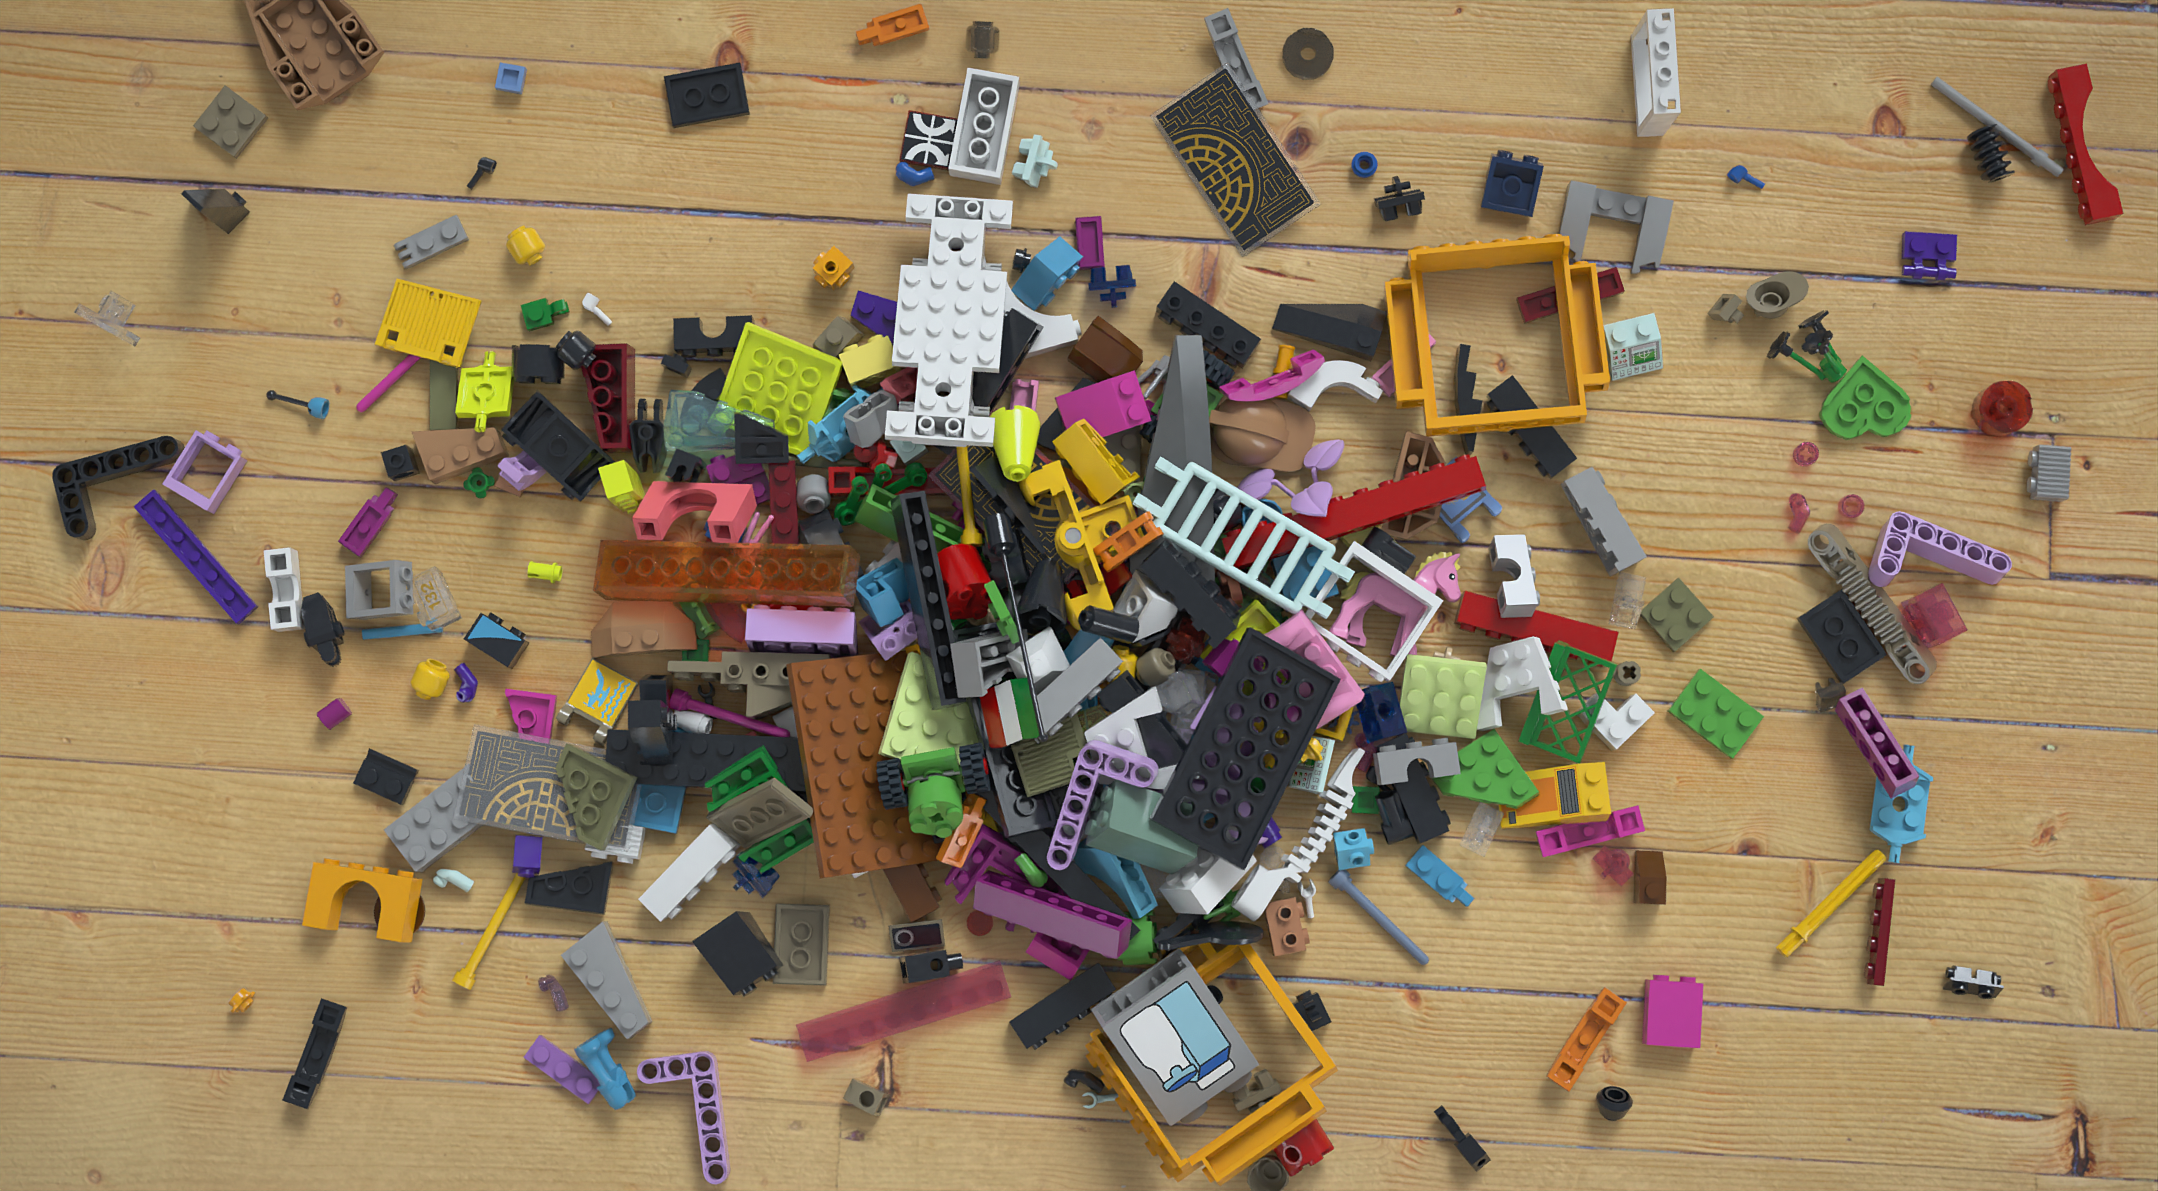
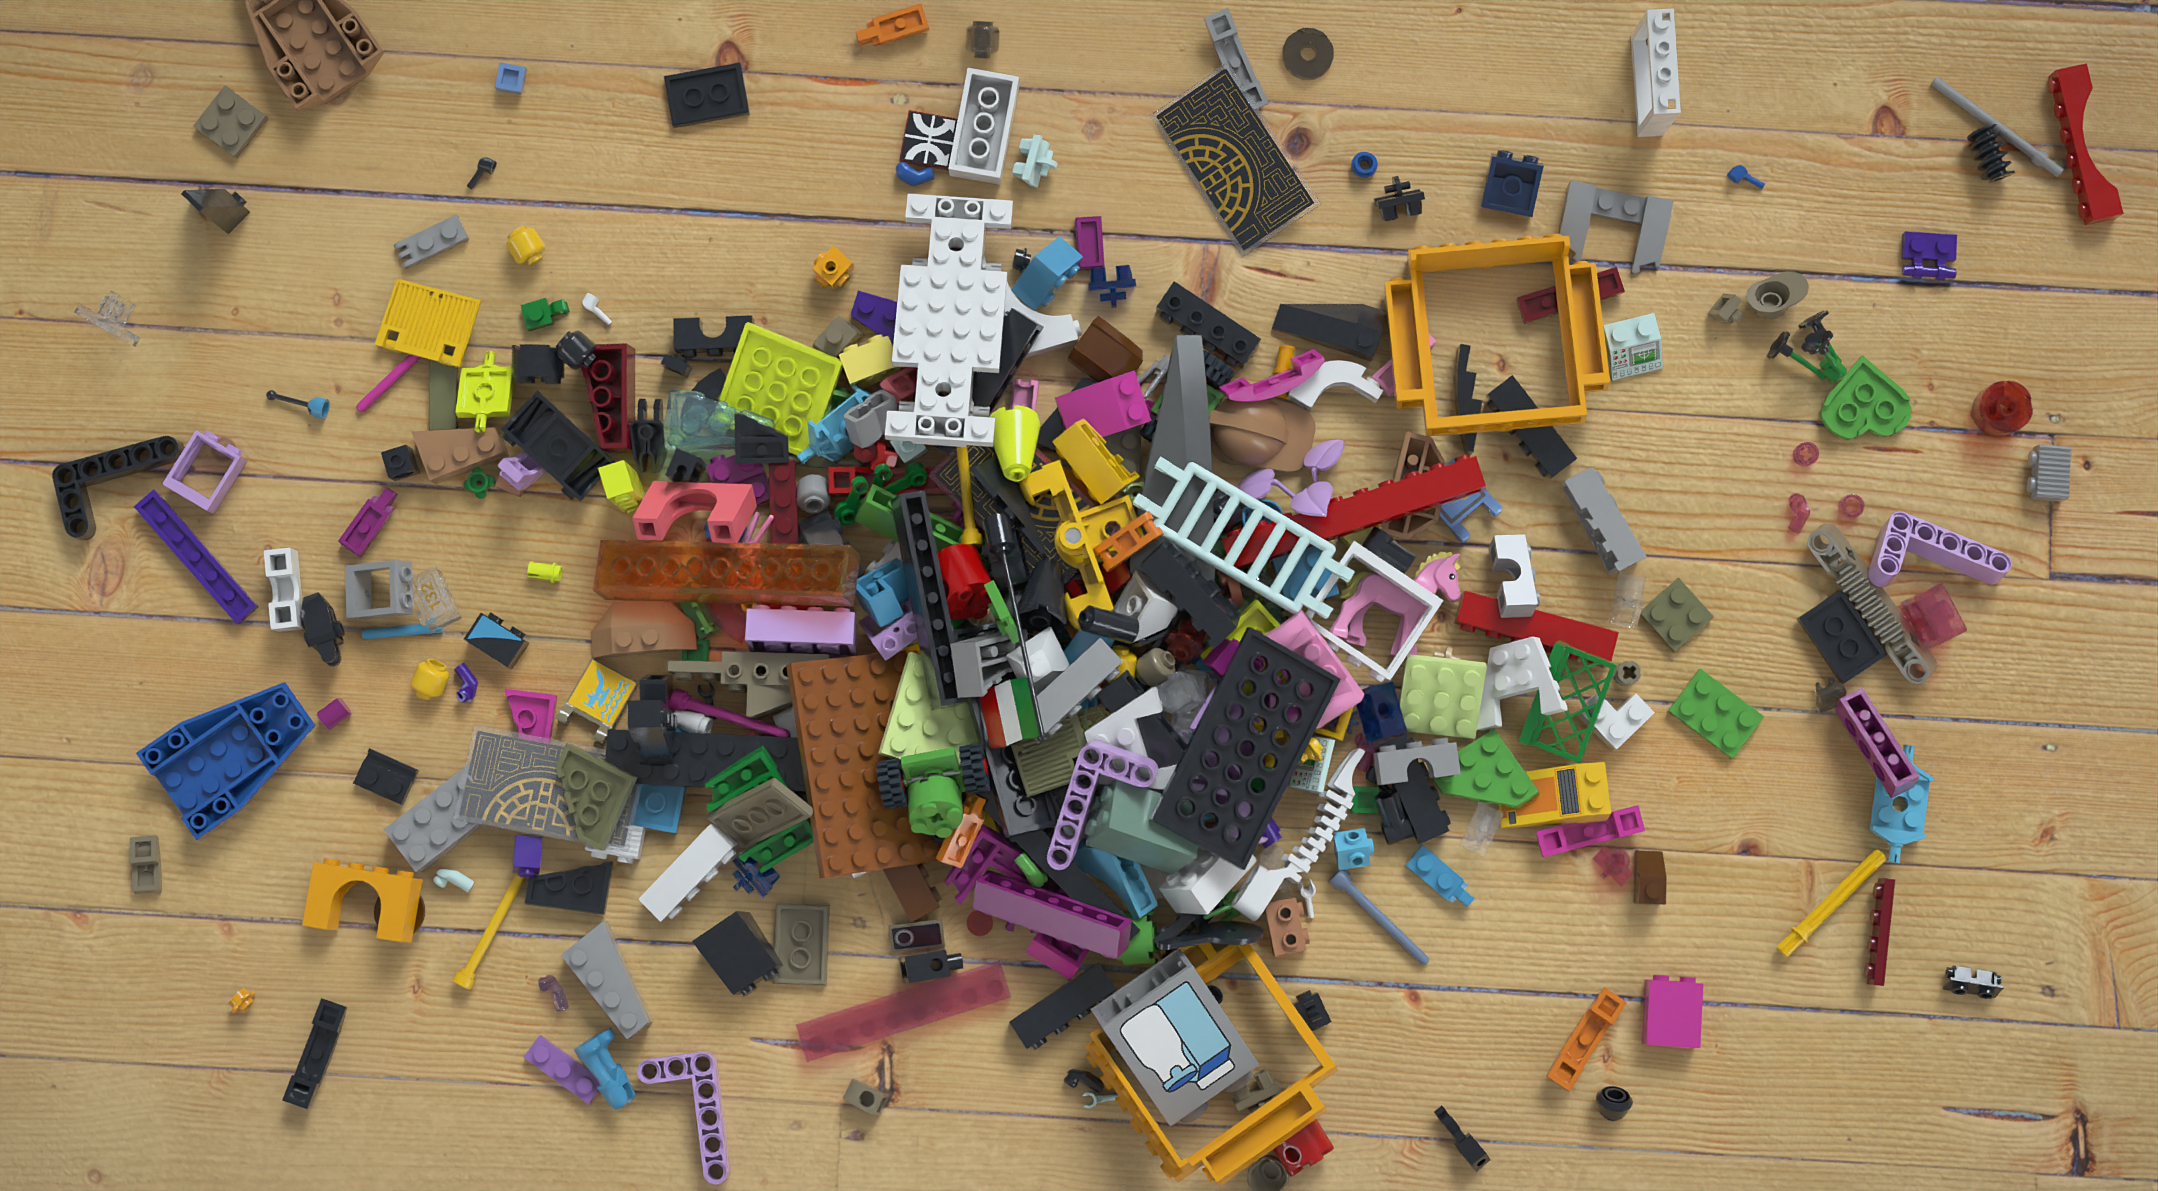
none -> dark tan slope [129,835,162,894]
none -> blue wedge [136,682,316,840]

